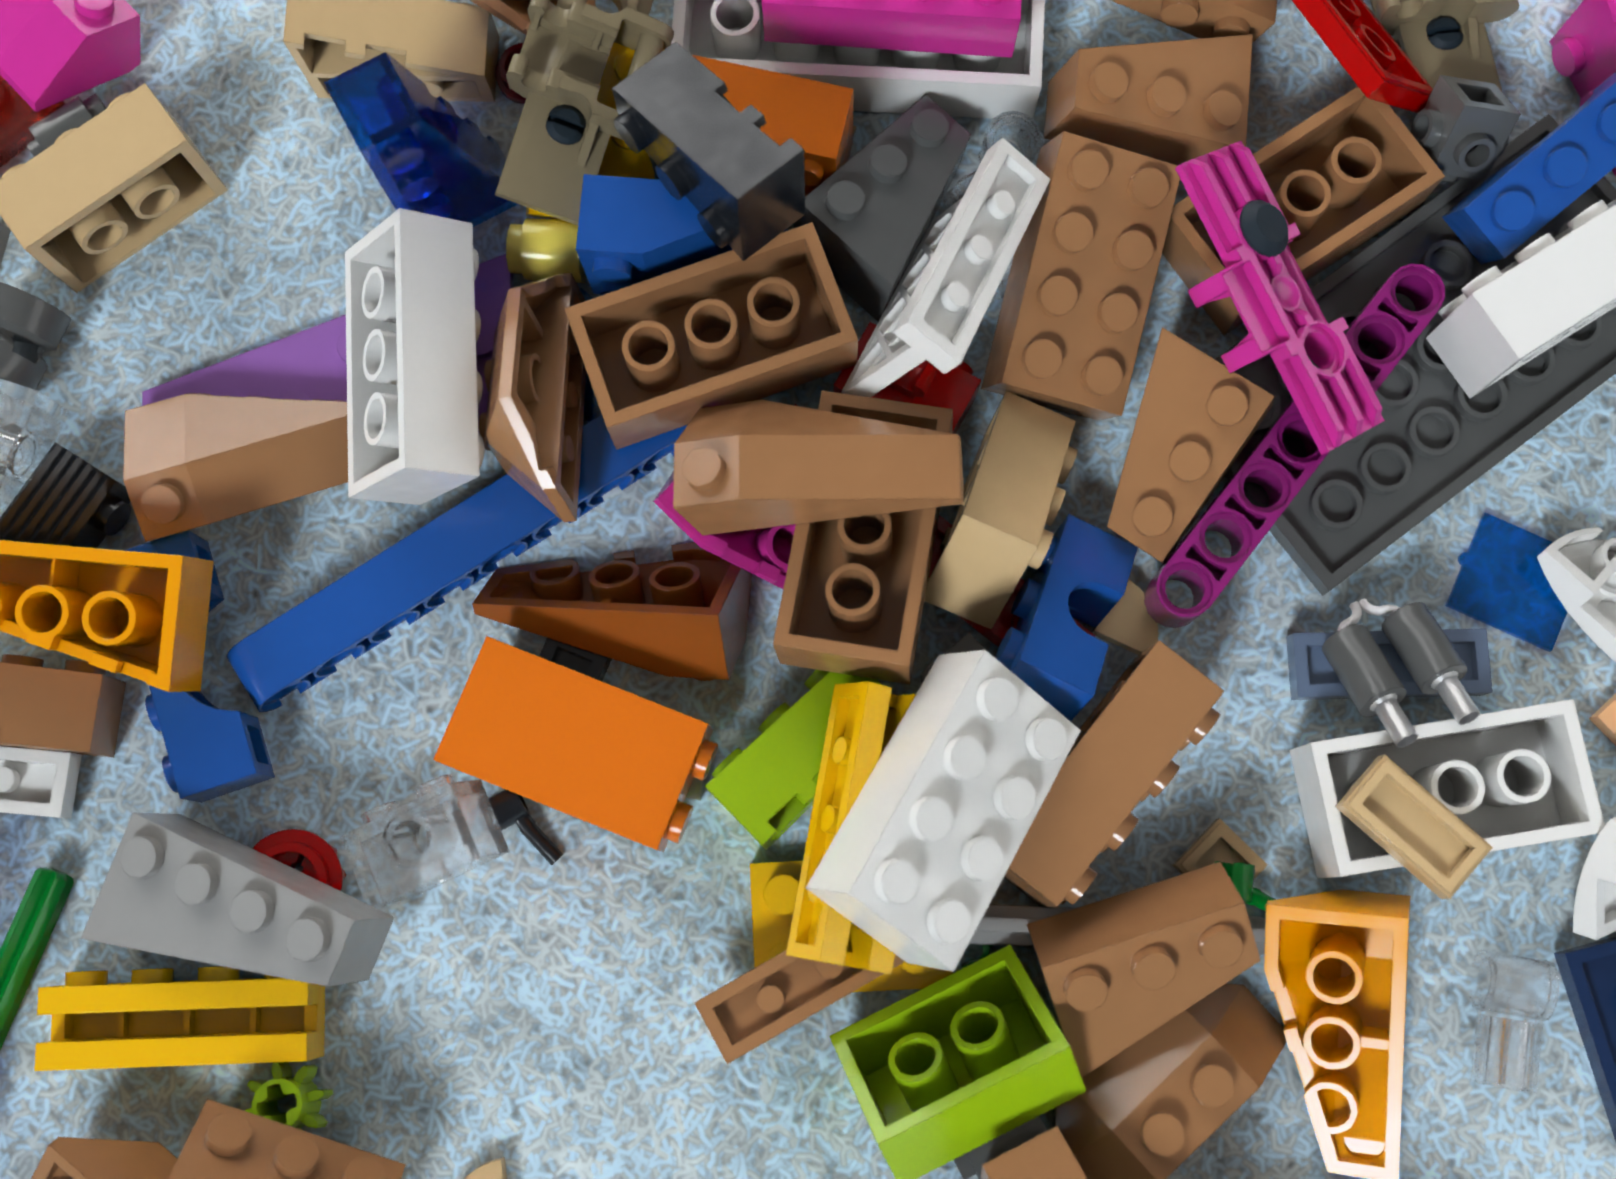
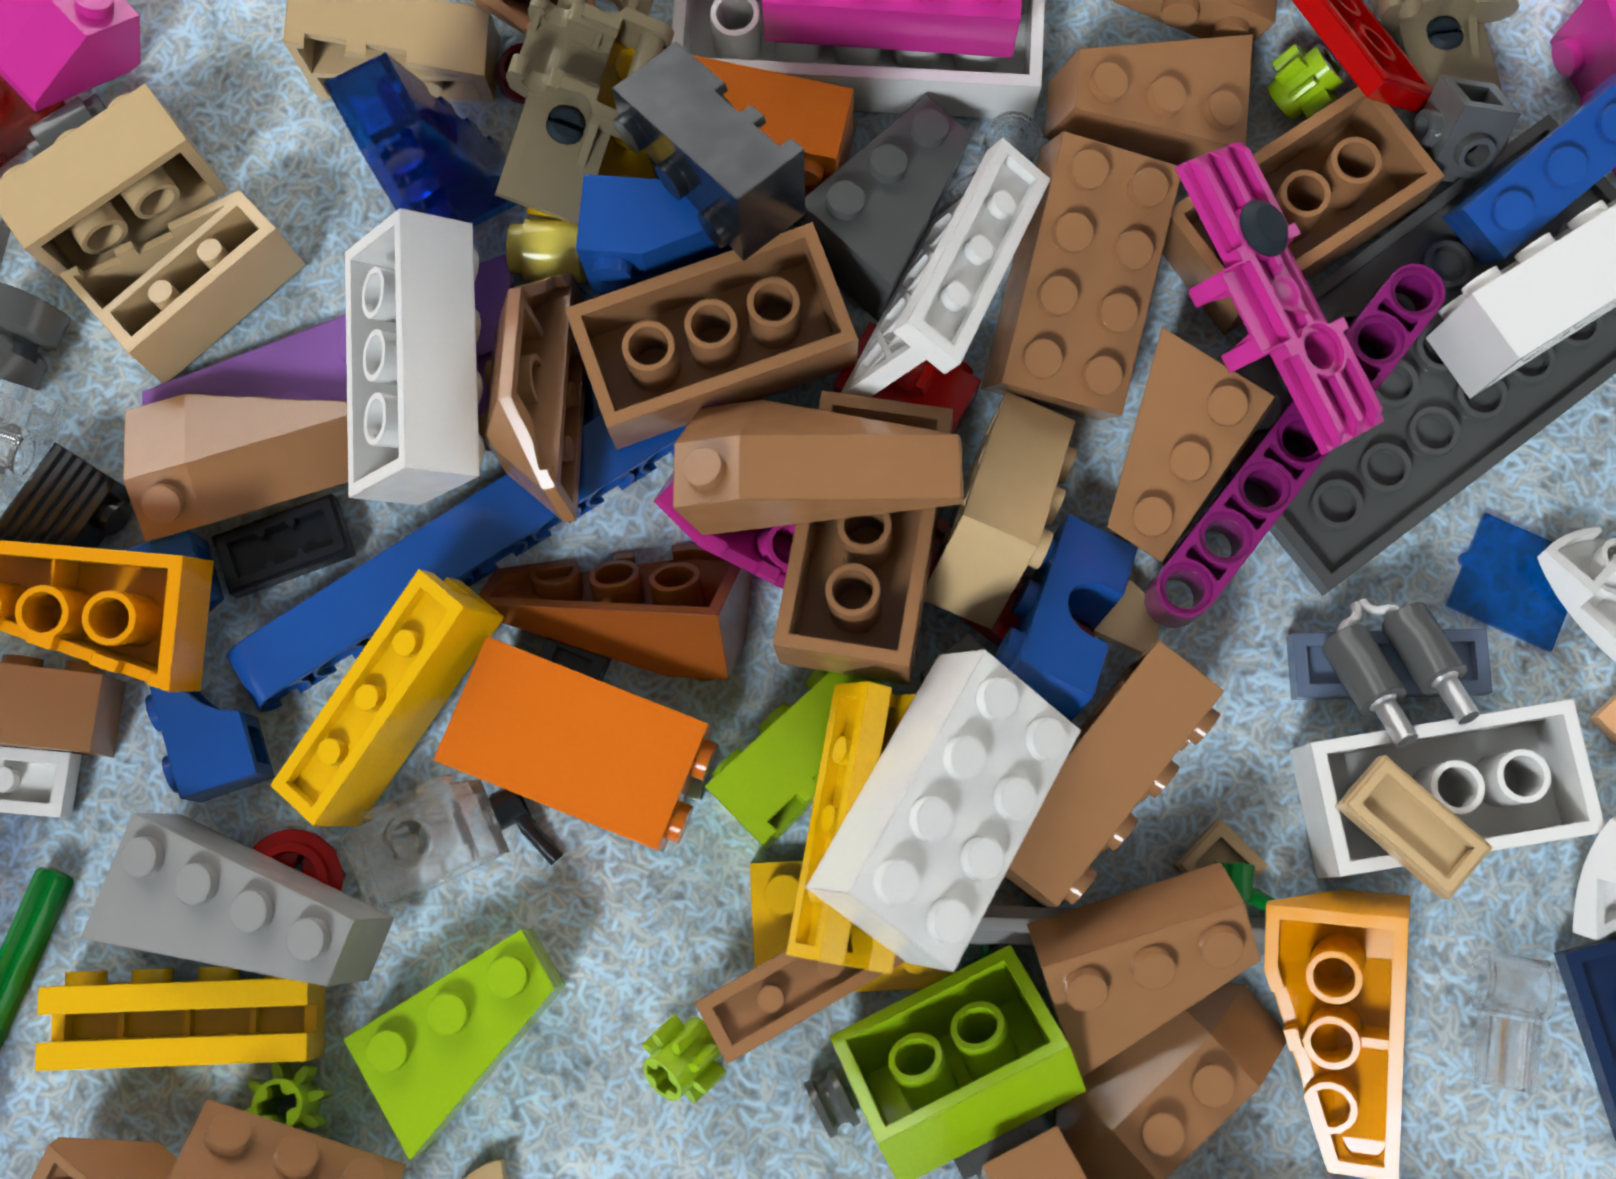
none -> tan wedge [59,190,306,384]
none -> black plate [212,494,357,599]
none -> yellow brick [270,569,505,827]
none -> lime wedge [343,929,566,1161]
none -> lime gear [642,1014,727,1103]
none -> dark grey bush [804,1067,861,1138]
none -> lime gear [1267,43,1346,120]

